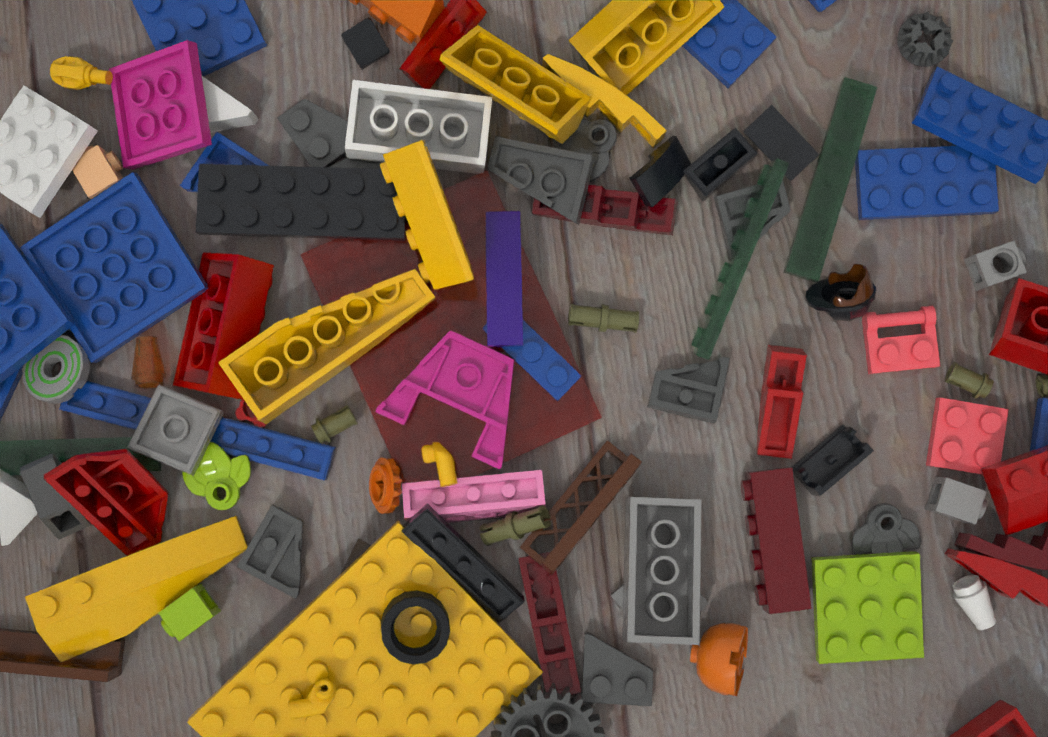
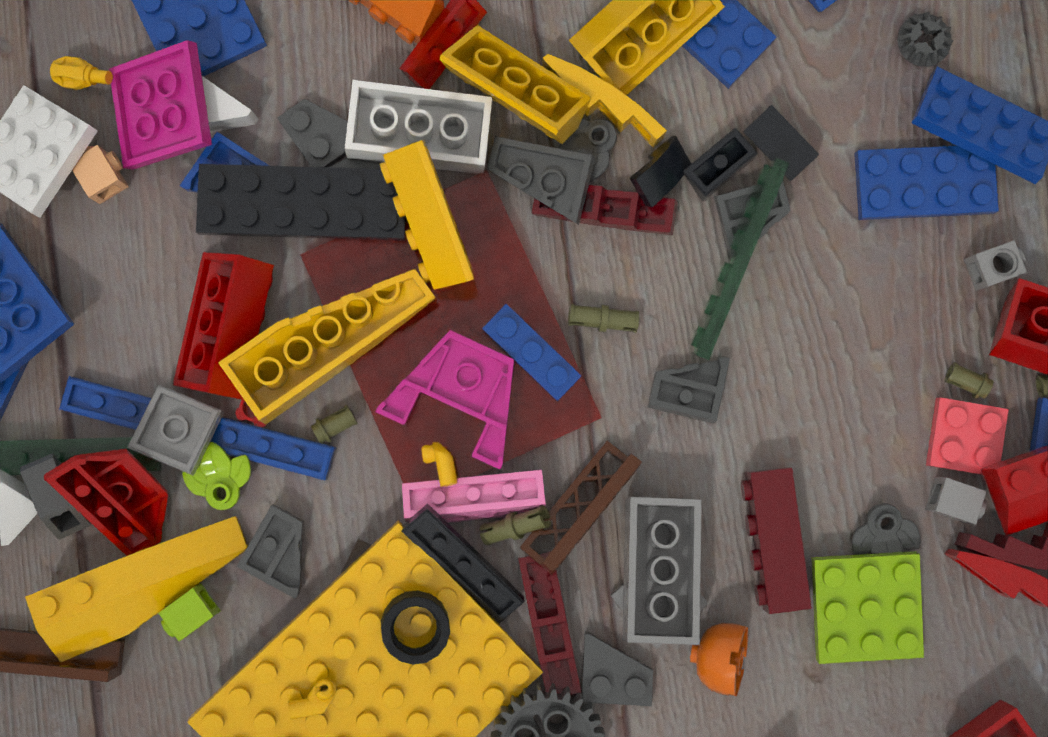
blue plate [20,172,209,363] -> none
light grey tile [22,335,90,404] -> none
clear orange cone [131,336,167,389] -> none
black slope [341,17,390,70] -> none
orange gear [369,458,402,514] -> none
dark purple slope [486,211,523,347] -> none
red slope [756,345,807,459] -> none
clear green plate [783,77,877,283] -> none
black hinge [791,425,874,496] -> none
black piece [805,263,877,322] -> none
coral plate [862,306,940,374] -> none
white cone [952,575,997,630] -> none

